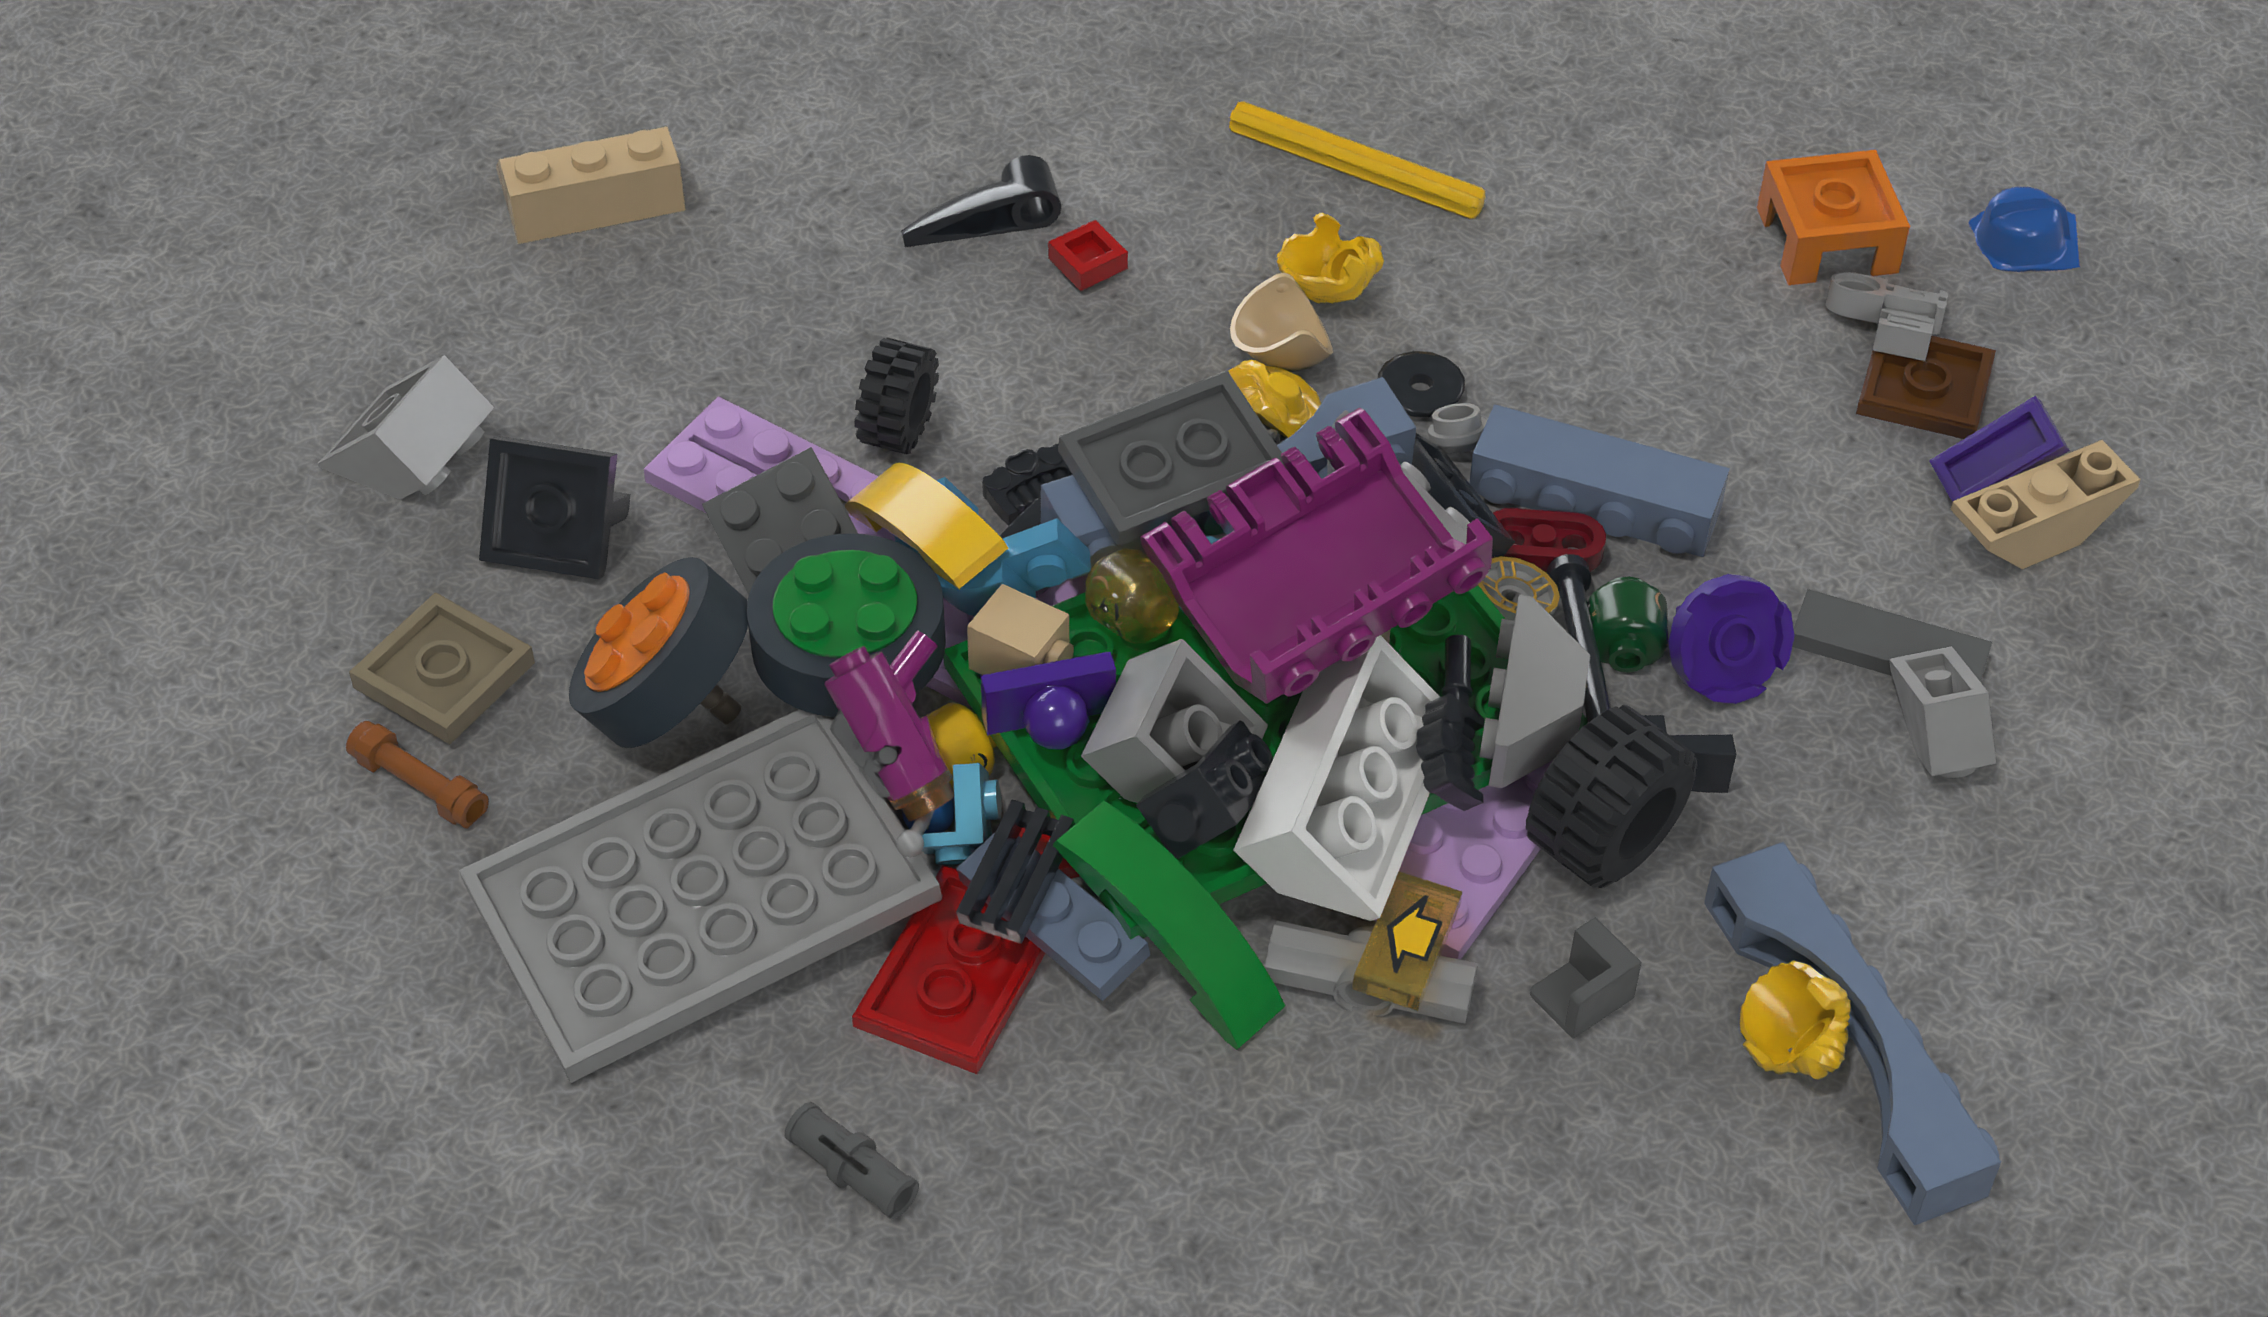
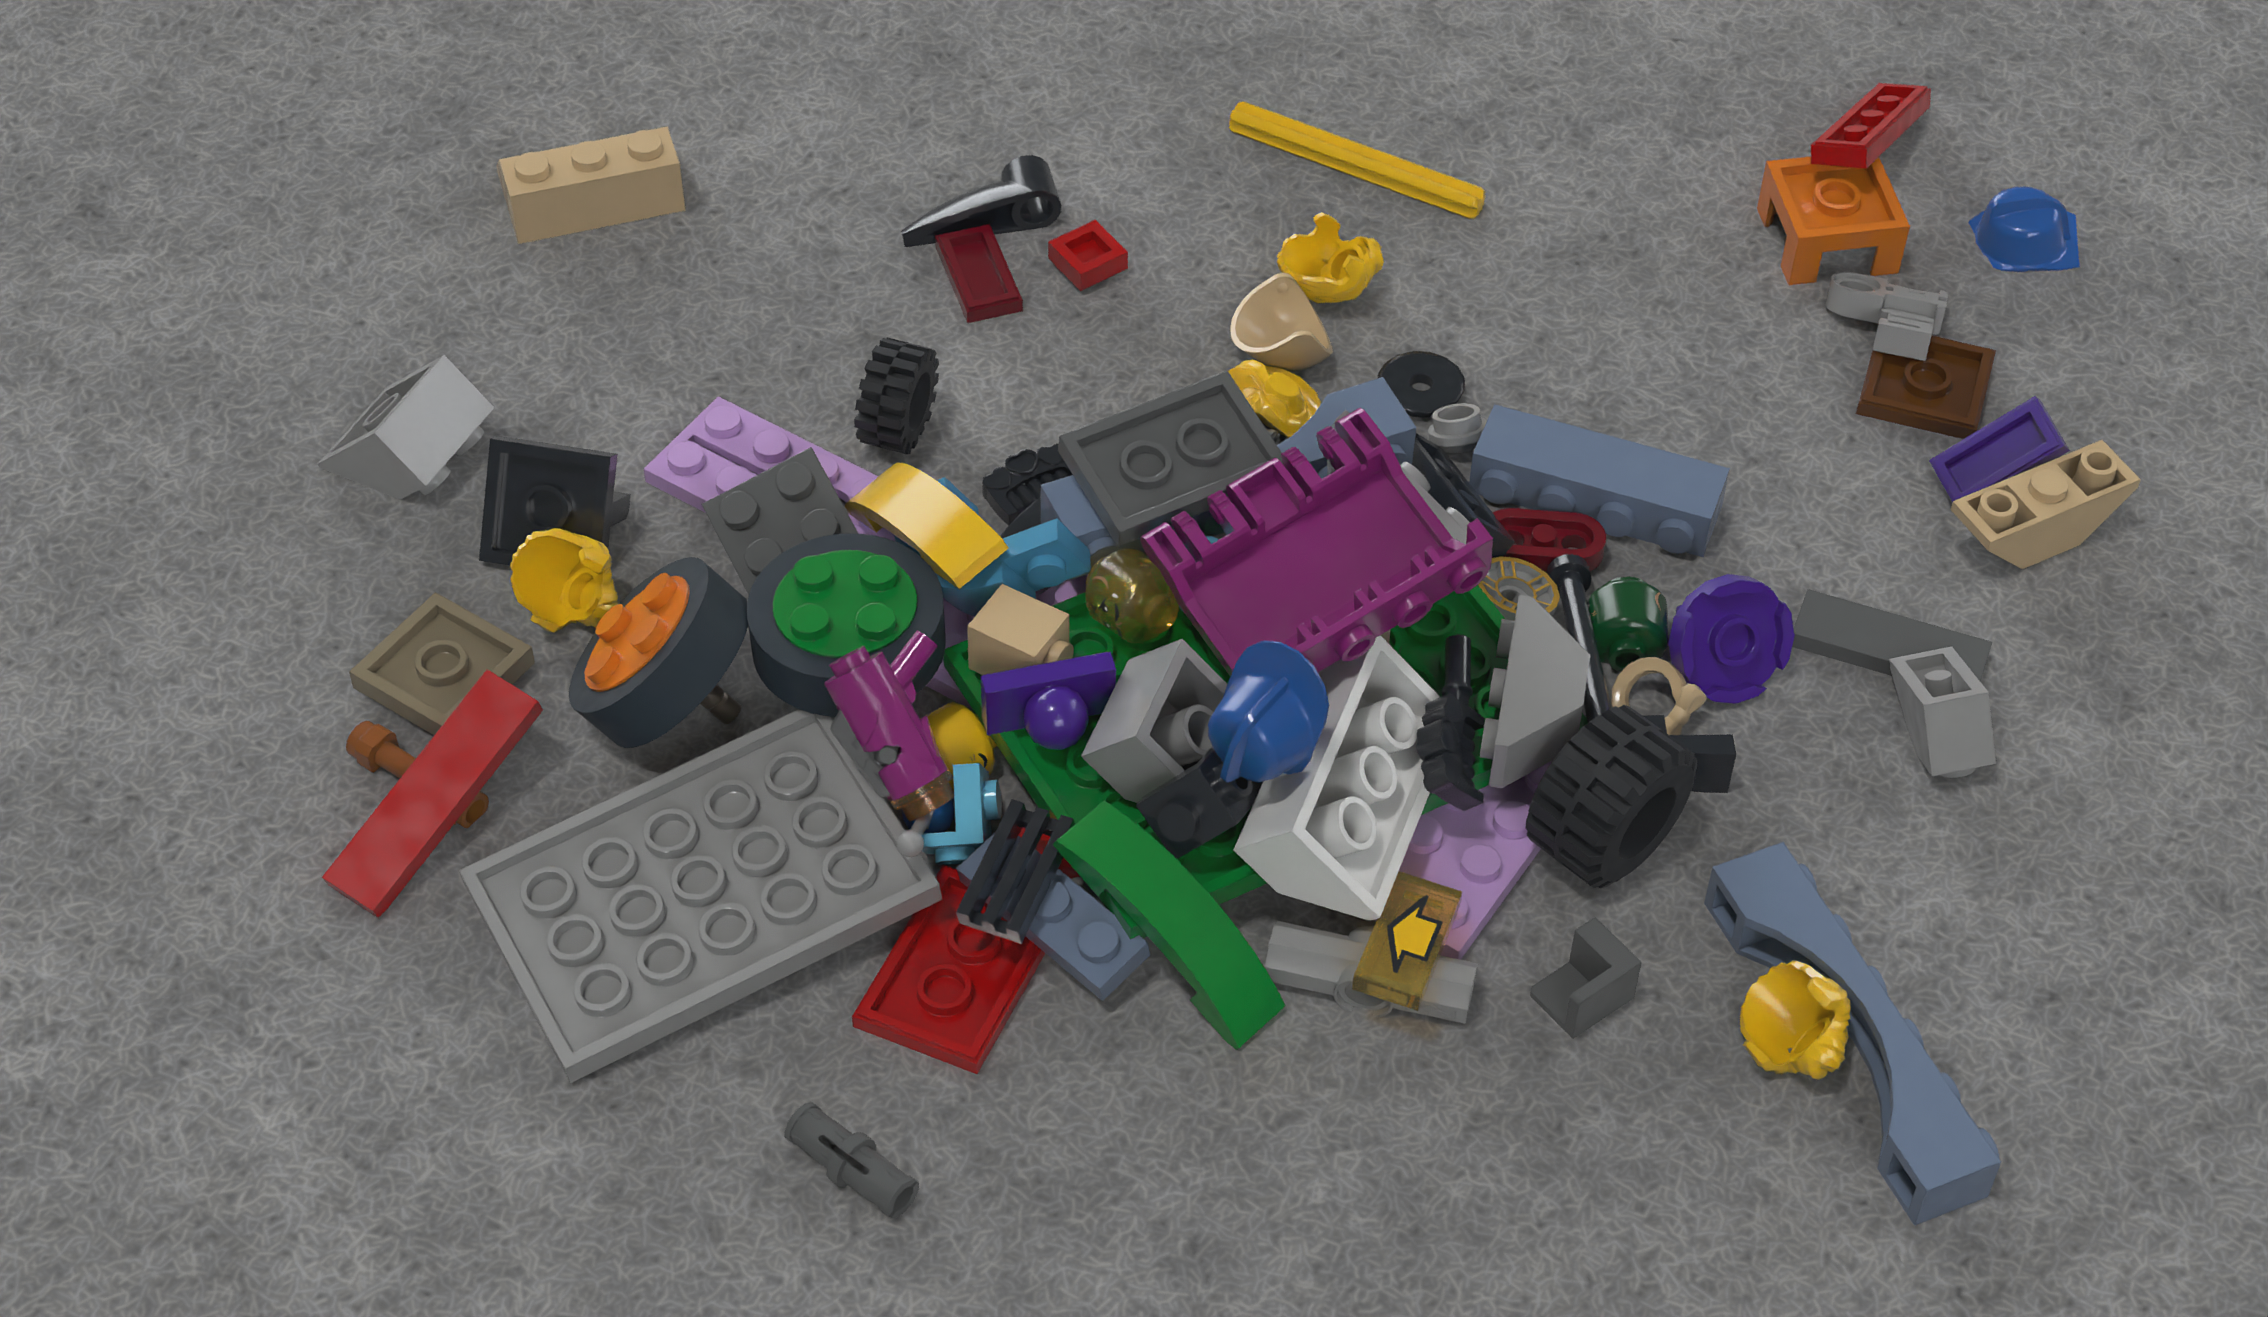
none -> red tile [322,669,543,918]
none -> yellow hair [510,528,618,633]
none -> dark red tile [935,224,1023,324]
none -> blue piece [1208,640,1329,783]
none -> tan piece [1611,657,1707,735]
none -> red tile [1810,83,1931,169]

